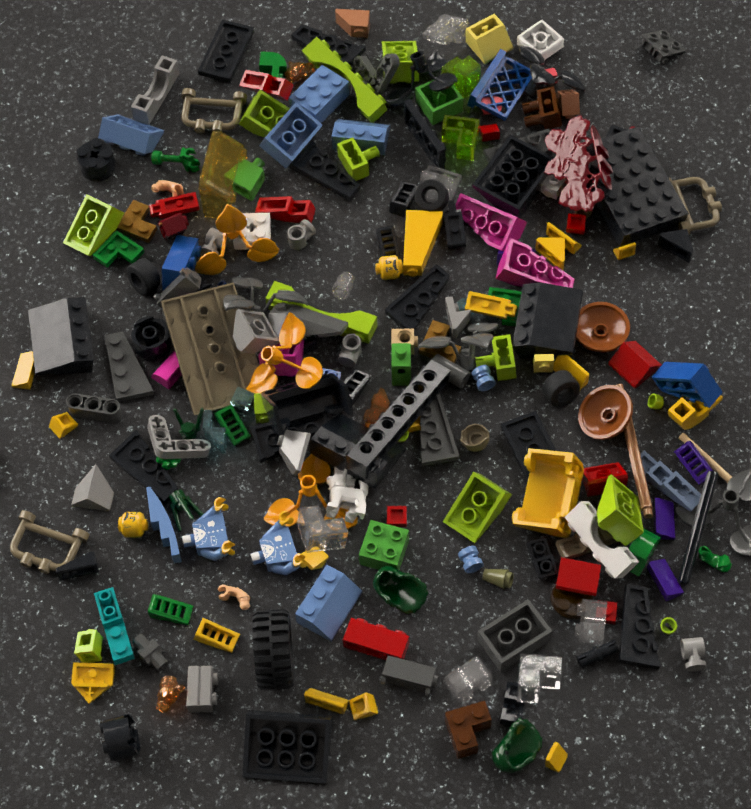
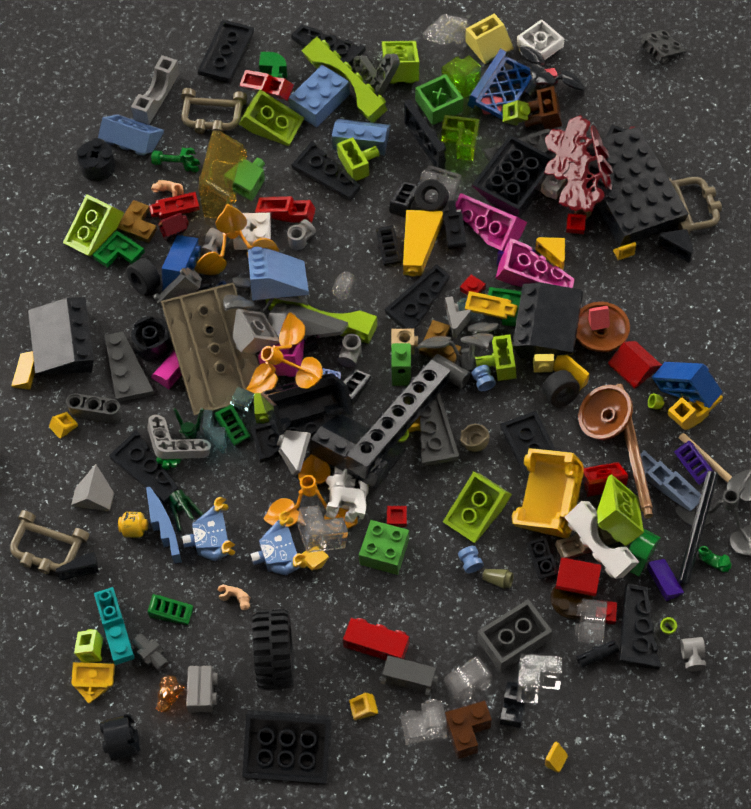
yellow slope [193,618,240,653] -> none
medium blue brick [259,102,323,168] -> none
clear orange animal [285,61,315,83] -> none
medium blue slope [295,564,362,642] -> none
yellow slope [304,688,349,714] -> none
nougat slope [335,9,370,38] -> none
clear orange slope [363,388,390,428] -> none
dark green piece [373,566,428,614] -> none
yellow head [375,255,403,280] -> none
black plant [384,51,458,106] -> none
red slope [479,124,500,142] -> none
dark green piece [492,718,542,774] -> none
yellow slope [546,222,582,254] -> none
nougat slope [557,89,580,119] -> none
dark purple slope [653,498,675,540] -> none
none -> medium blue slope [248,247,309,300]
none -> clear brick [400,699,447,745]
none -> red plate [460,274,486,295]
none -> lime brick [503,100,530,126]
none -> coral slope [588,306,610,330]

